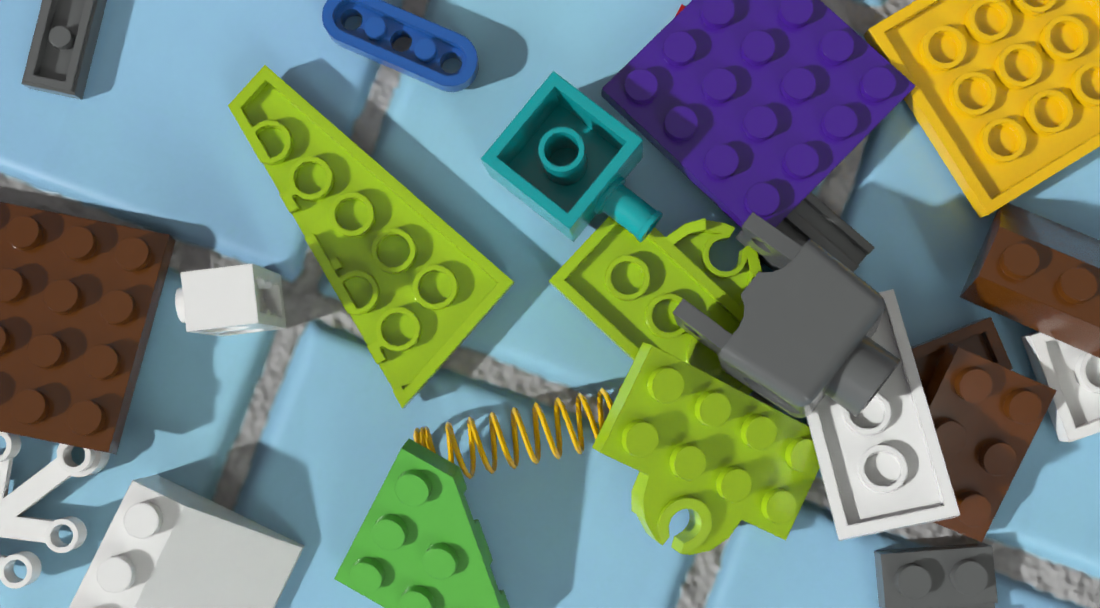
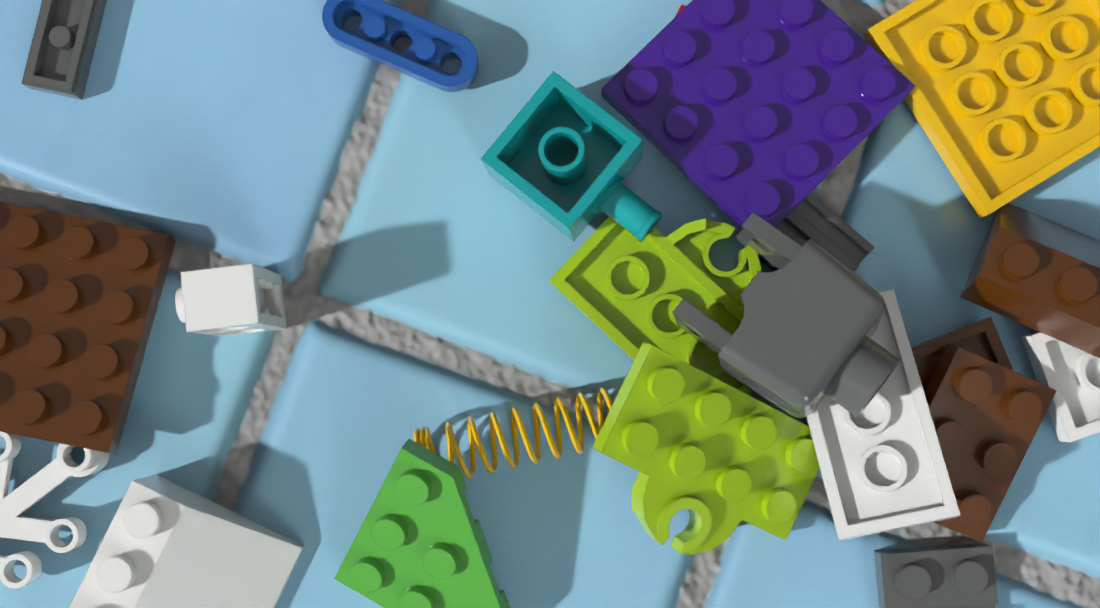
lime wing [228,65,514,408] -> none

